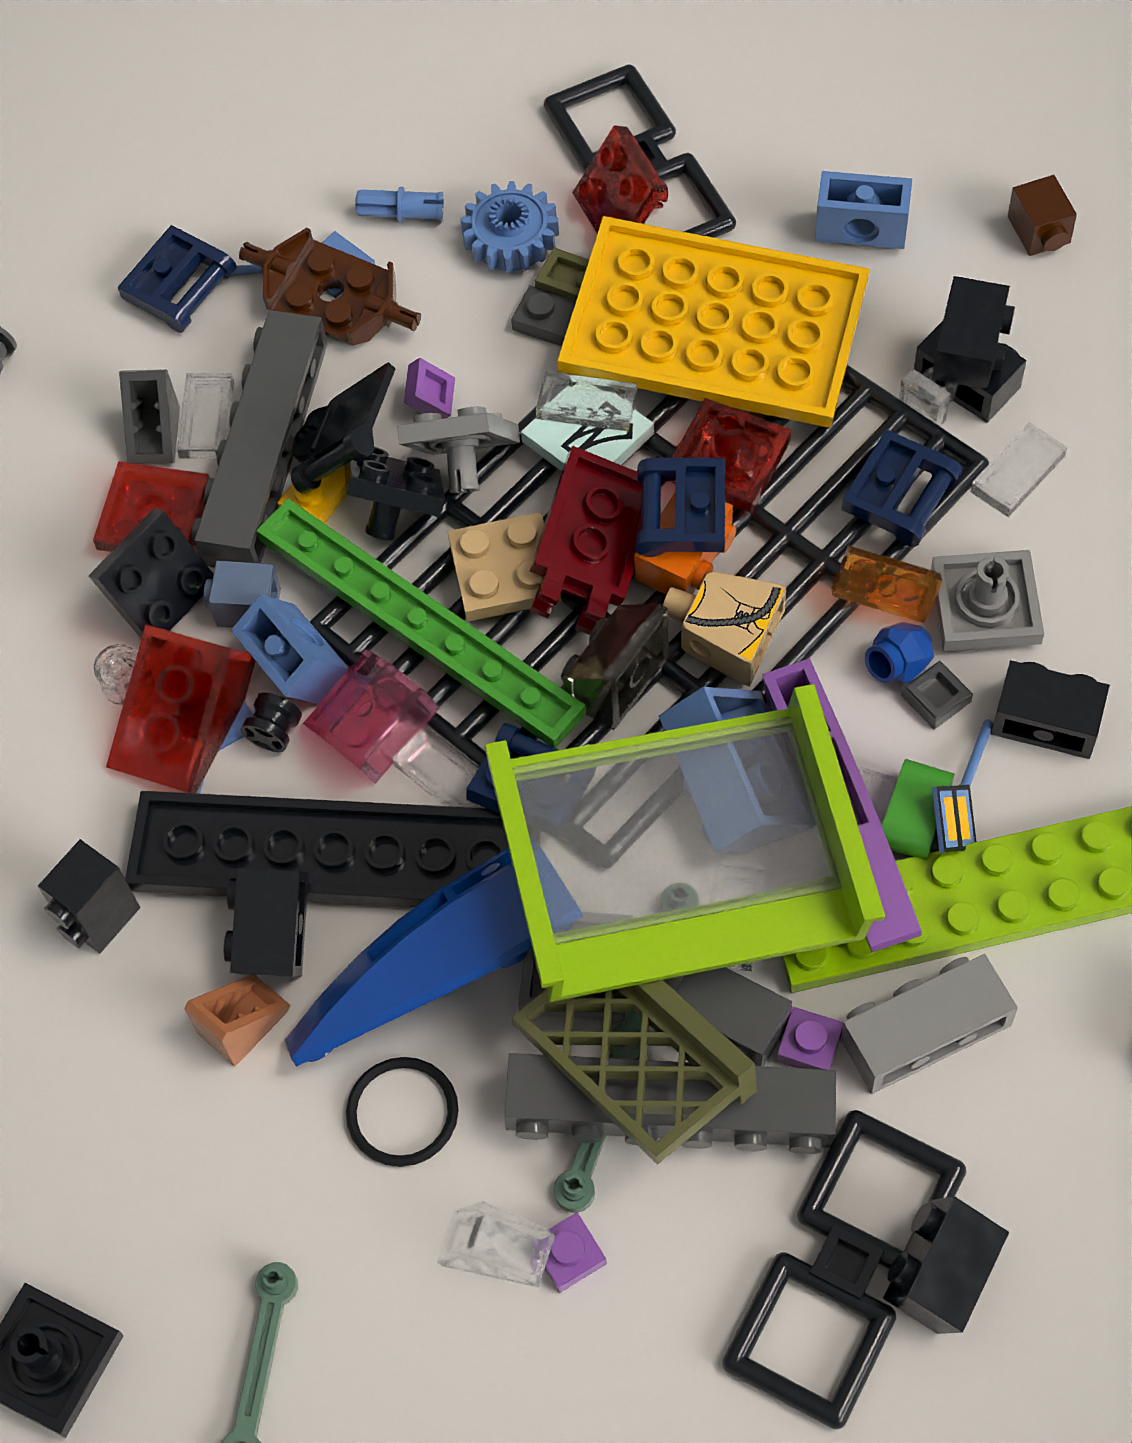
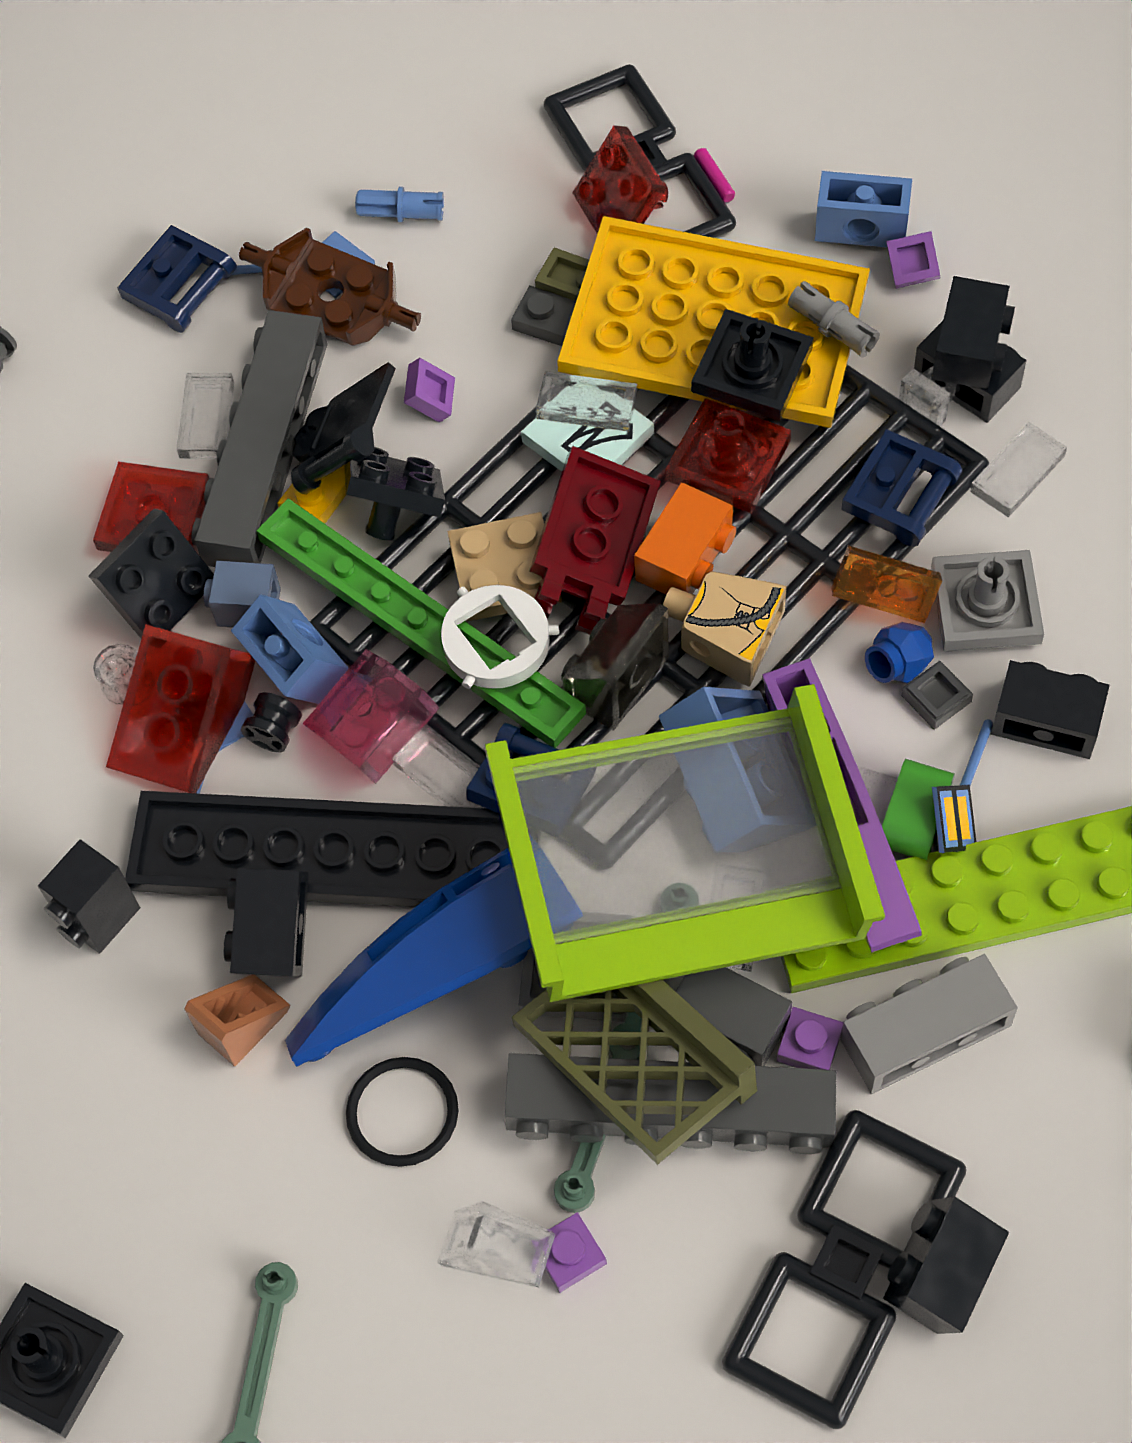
dark grey slope [119,369,180,464] -> none
light grey plate [397,406,520,493] -> none
medium blue gear [461,181,559,273] -> none
dark blue plate [635,458,725,557] -> none
reddish brown brick [1007,174,1077,256] -> none
none -> white piece [441,585,559,689]
none -> black plate [691,309,814,421]
none -> dark pink piece [694,148,735,202]
none -> light grey pin [788,281,880,357]
none -> medium lavender plate [886,231,940,289]

